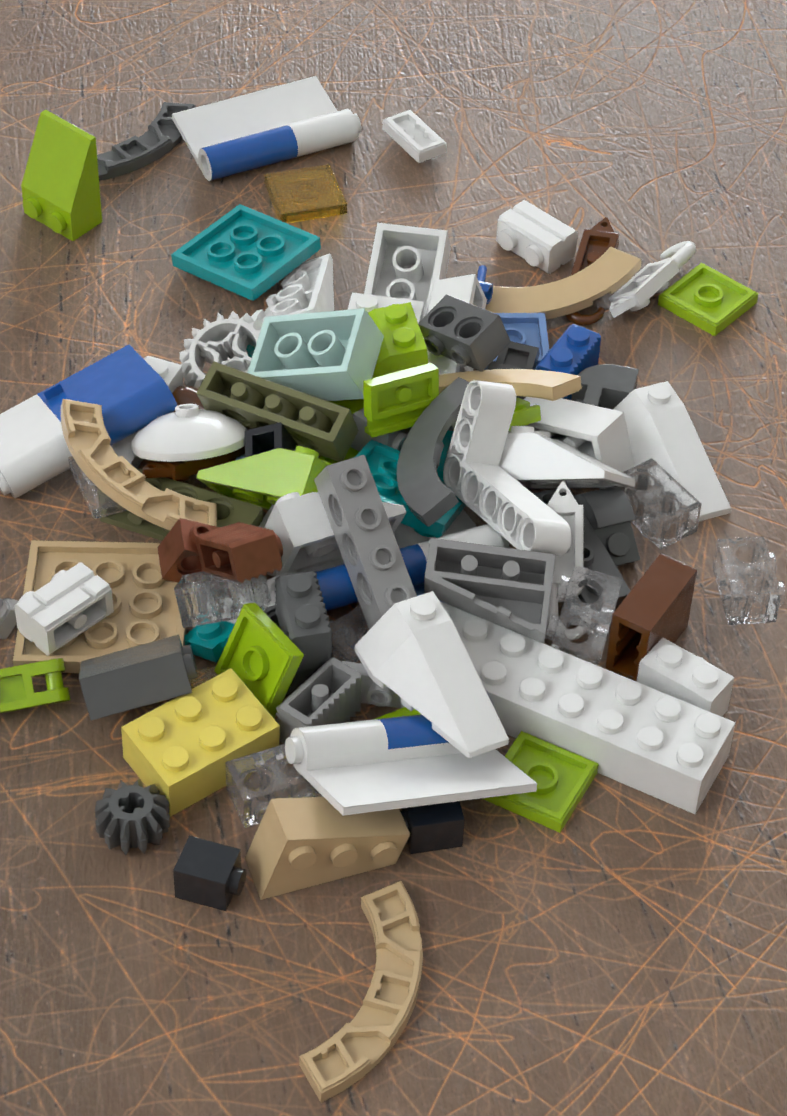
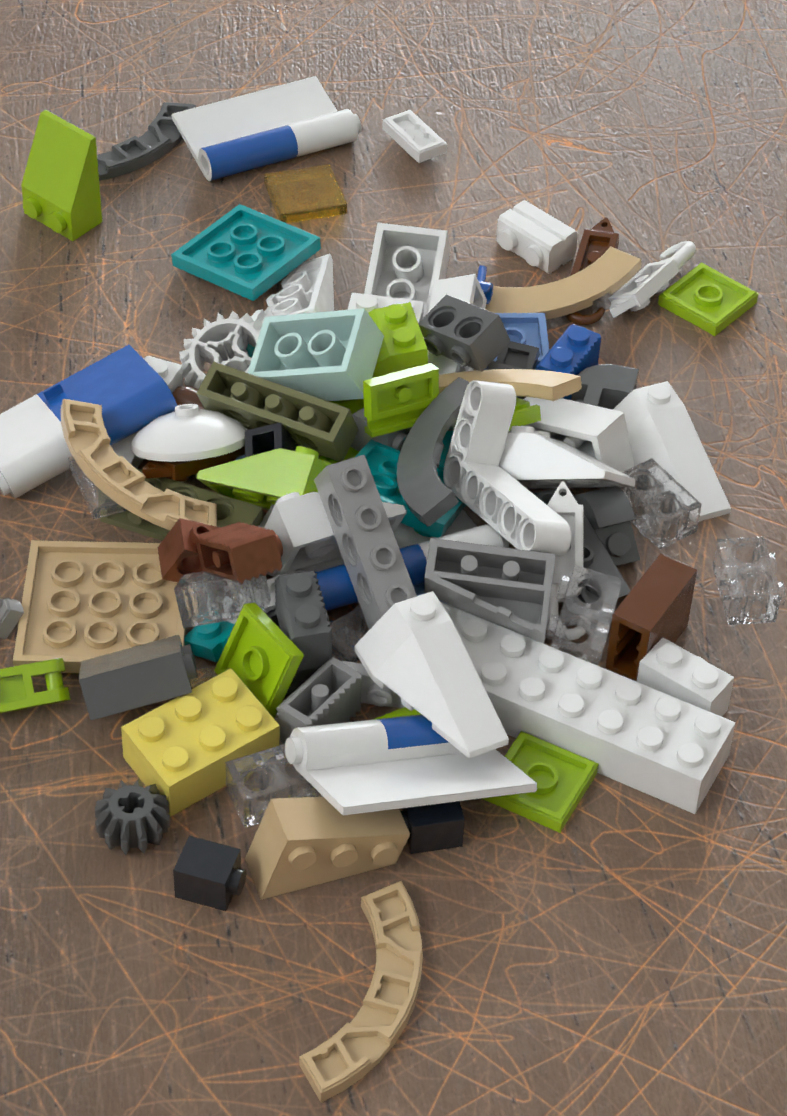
white brick [14,562,114,656] -> none

